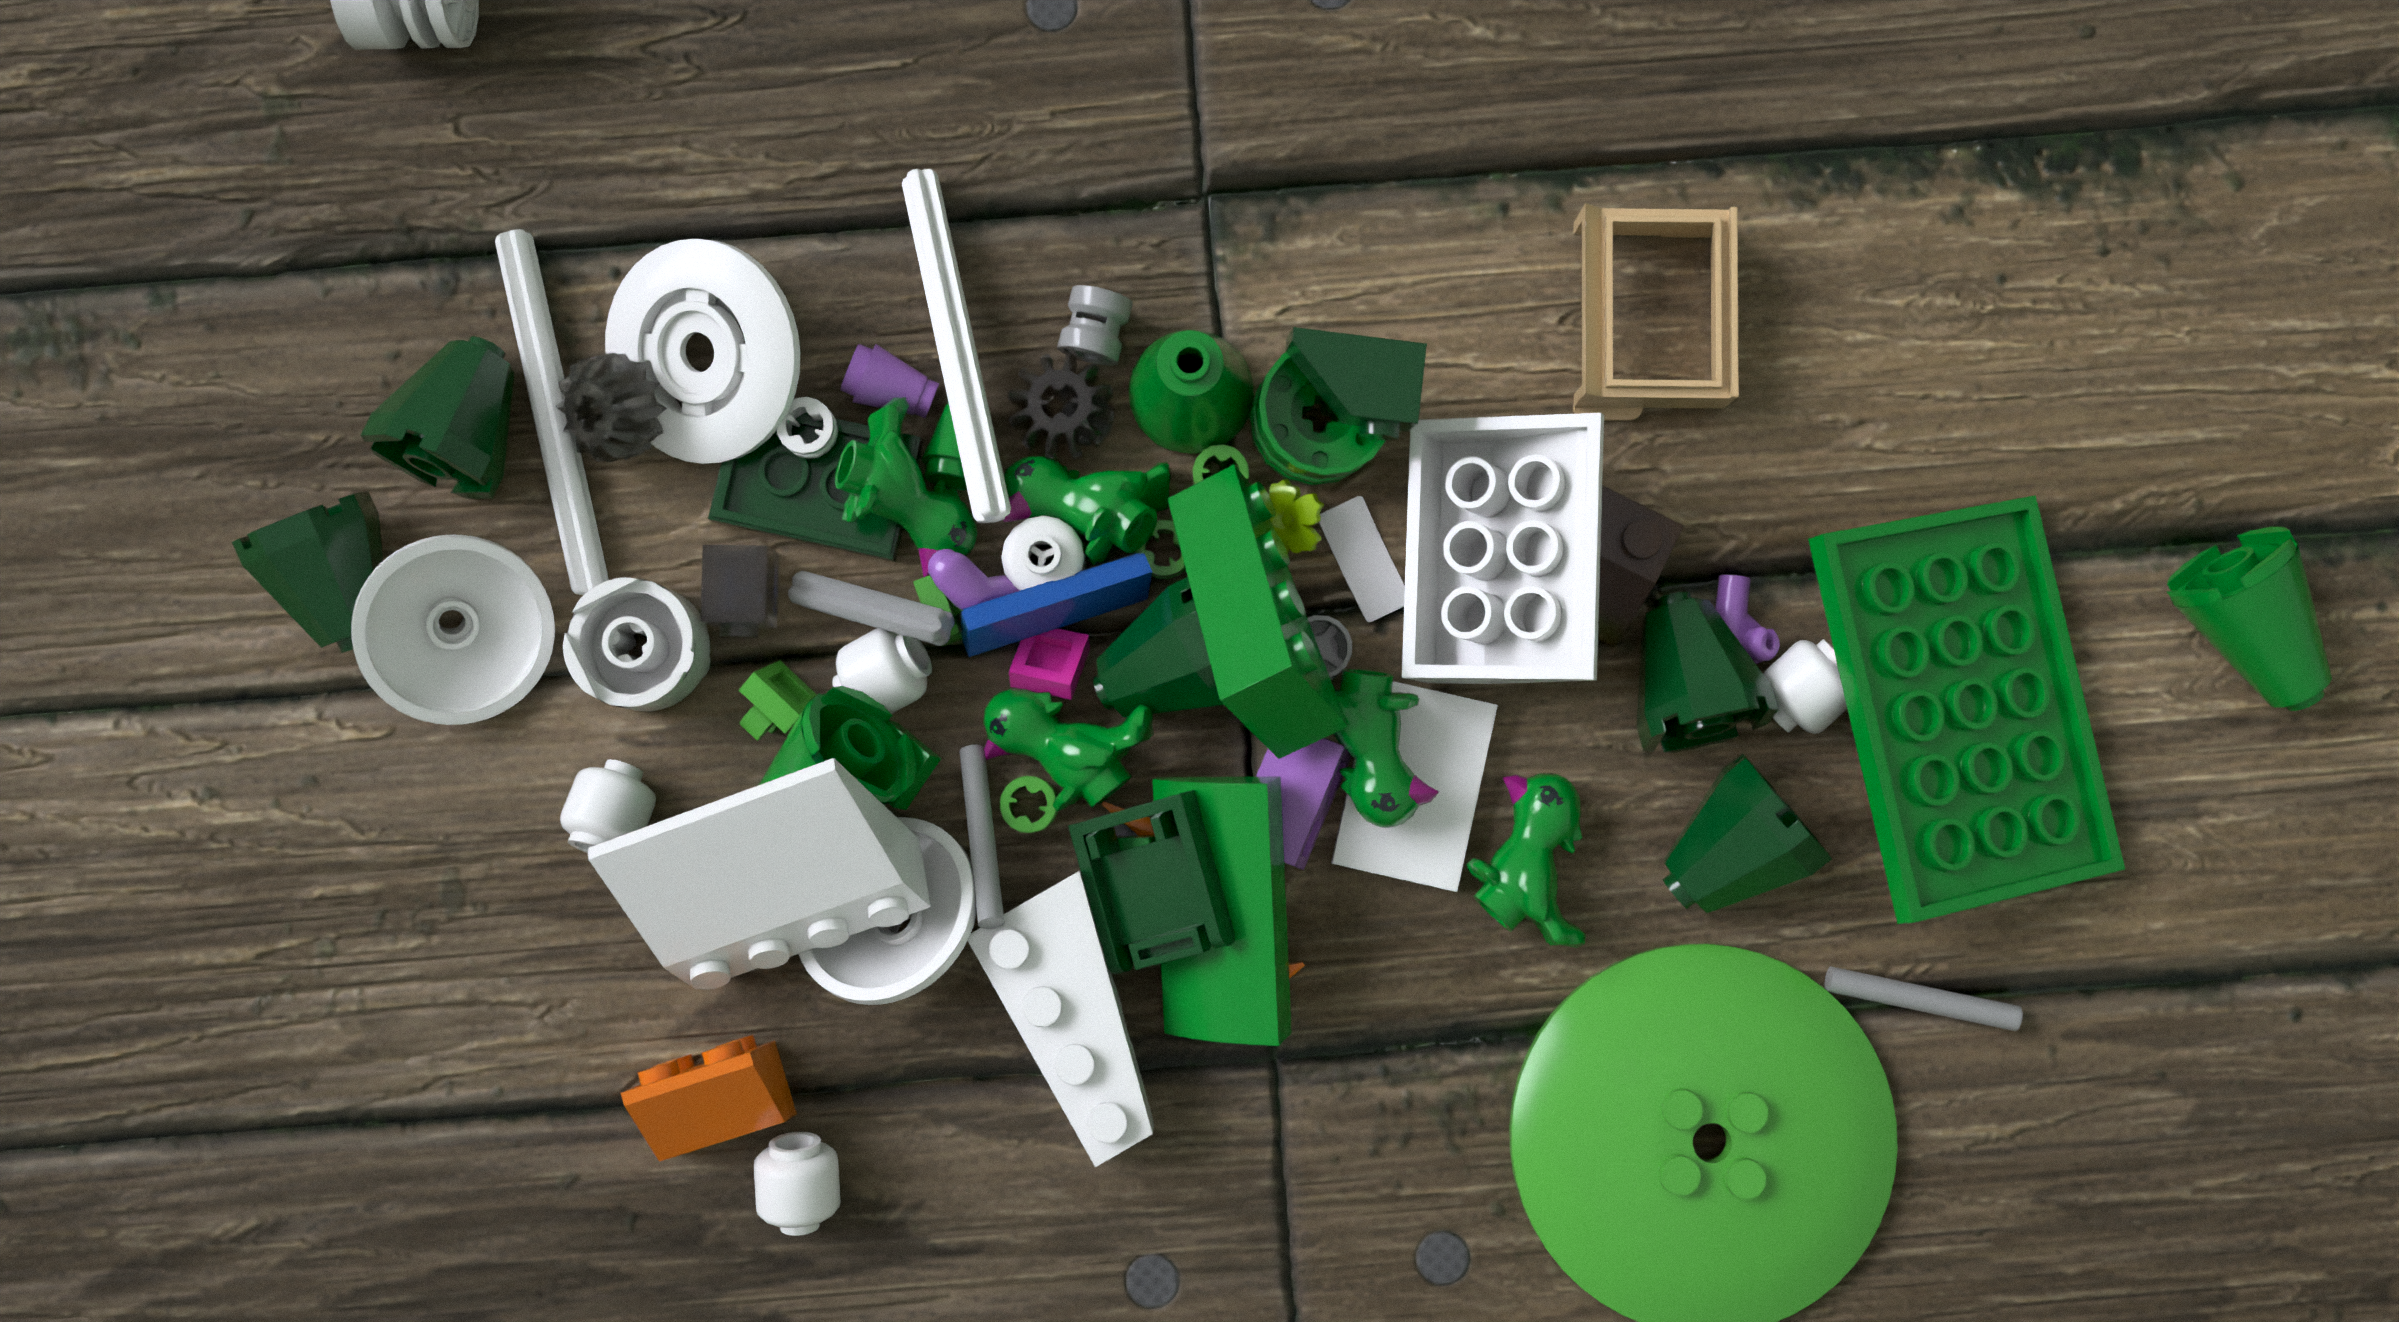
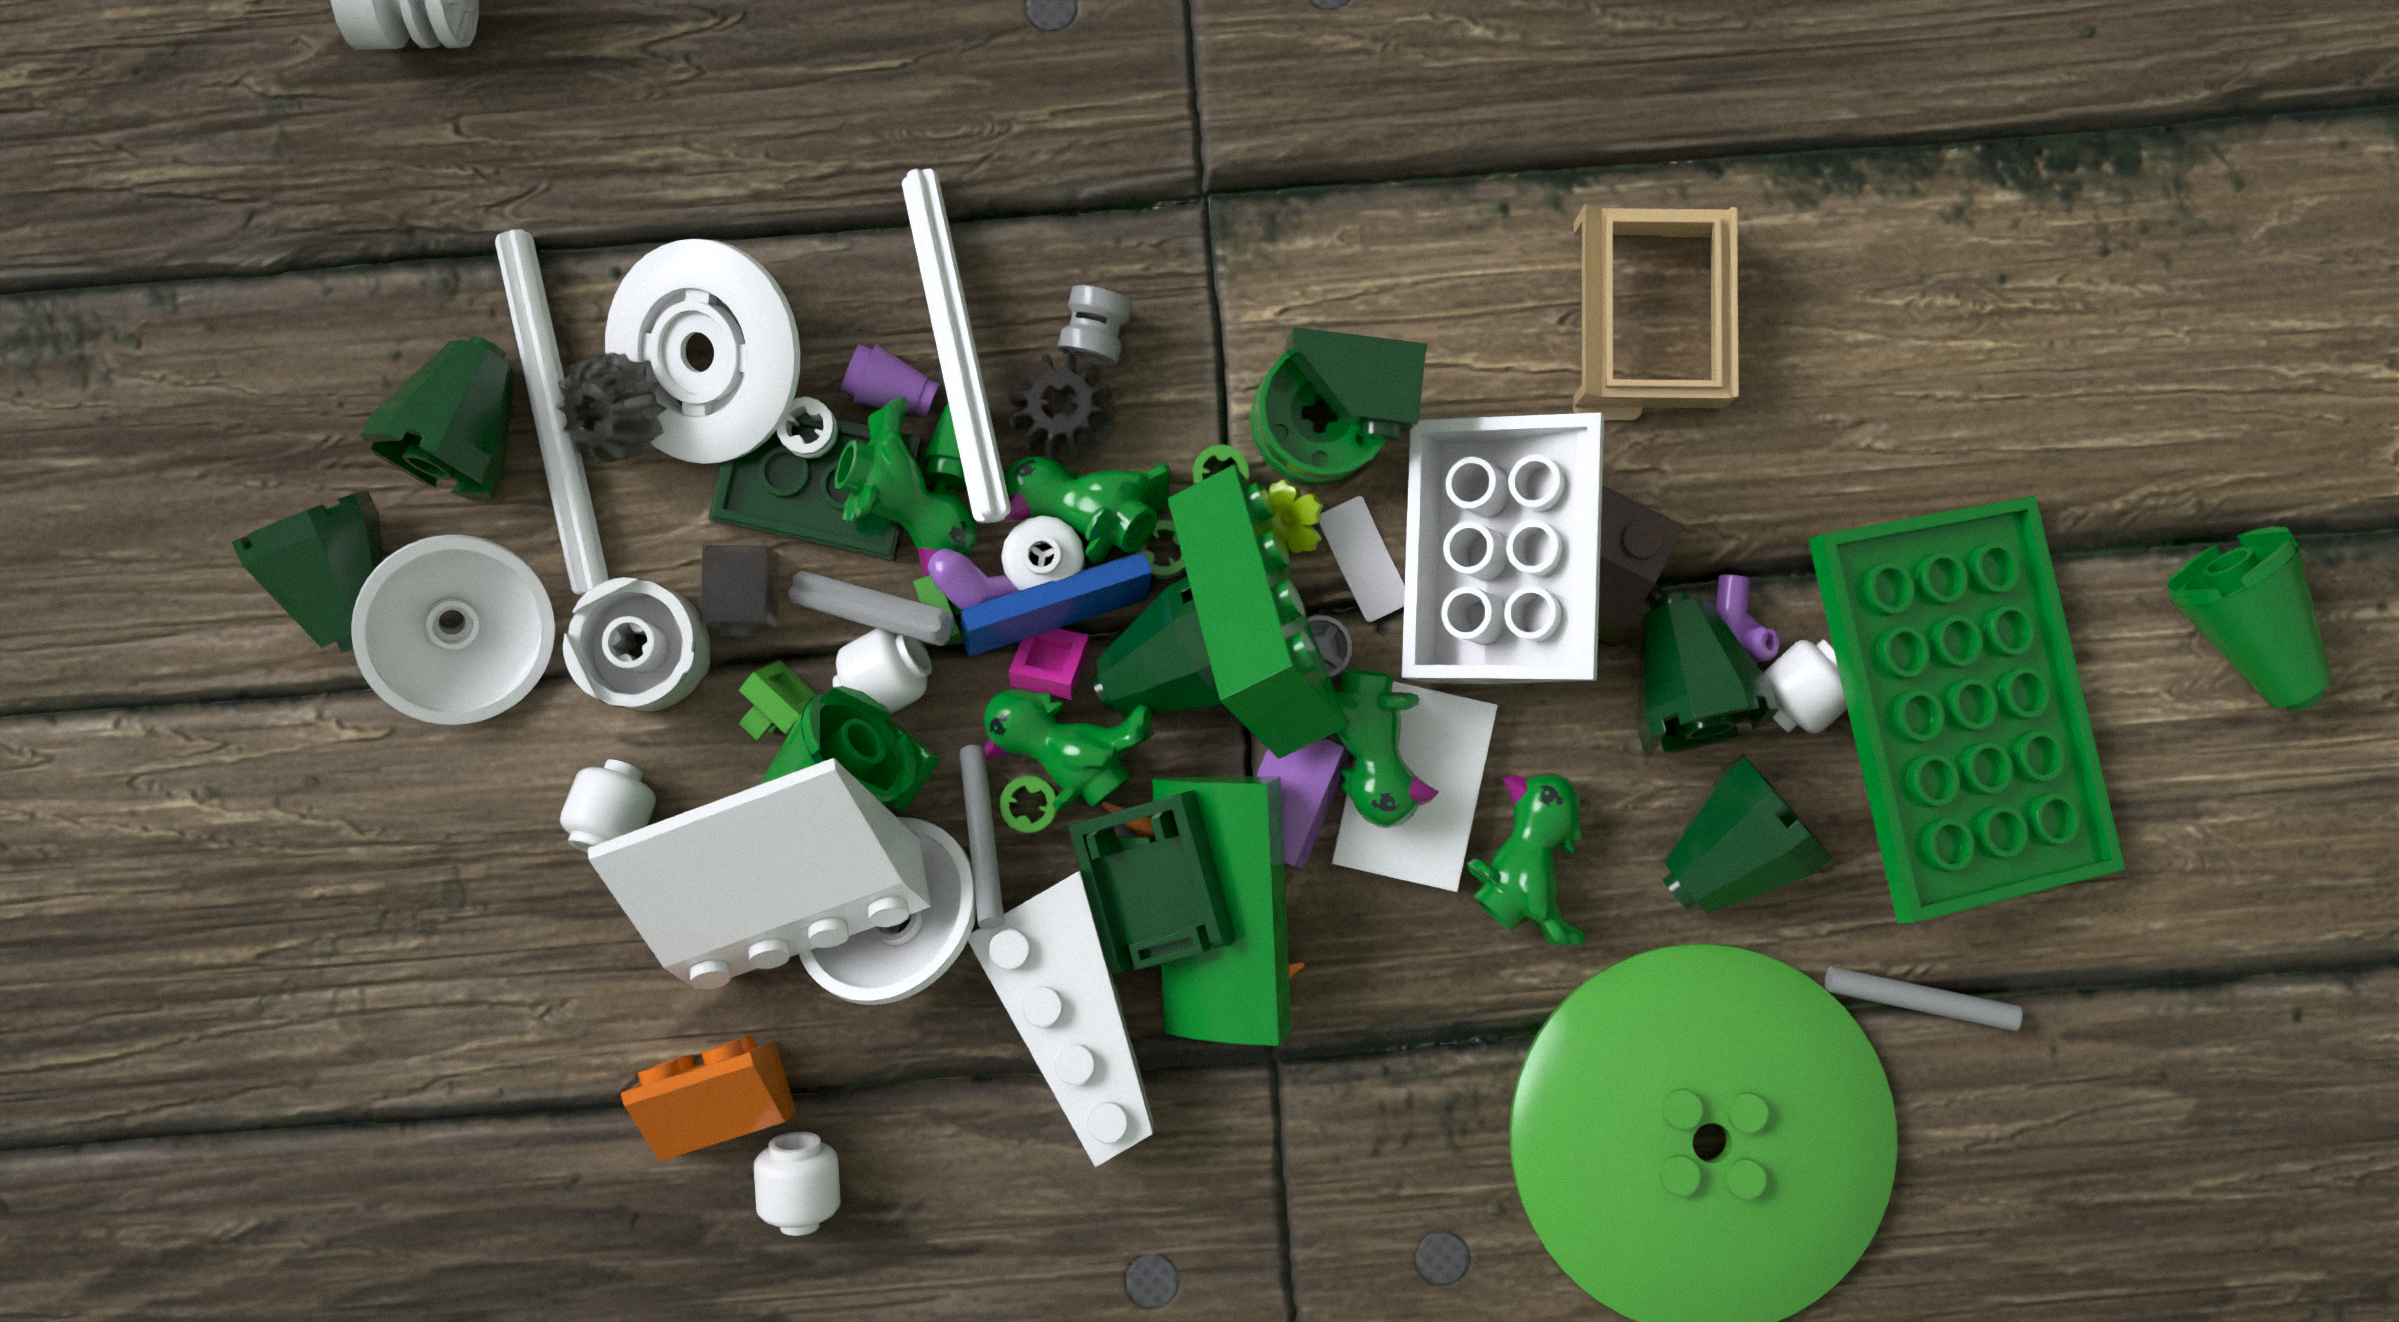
green cone [1129,330,1254,454] -> none

